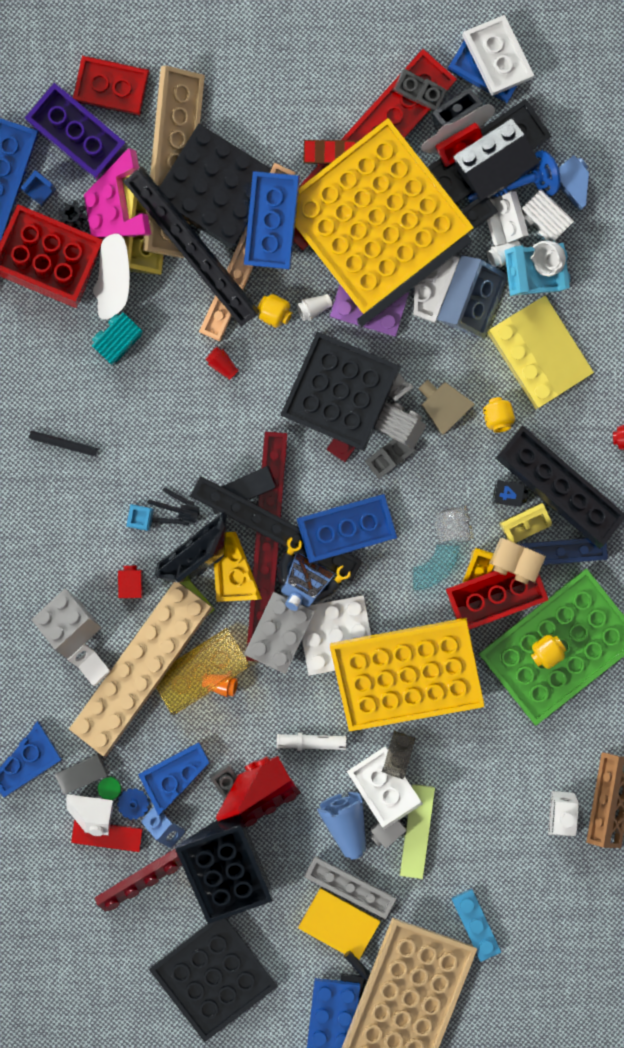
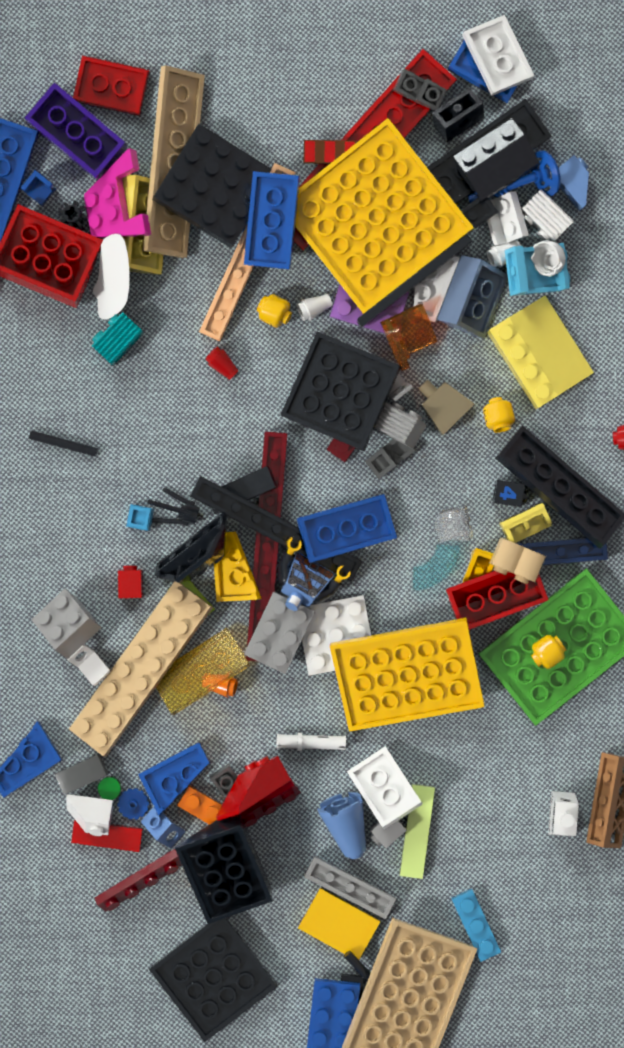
black tile [123,166,260,327] -> none
clear smoke plate [382,730,416,779] -> none
white sticker [421,104,495,153] -> none
red plate [435,123,483,167] -> none
none -> orange plate [177,785,222,824]
none -> clear orange bracket [380,304,437,371]

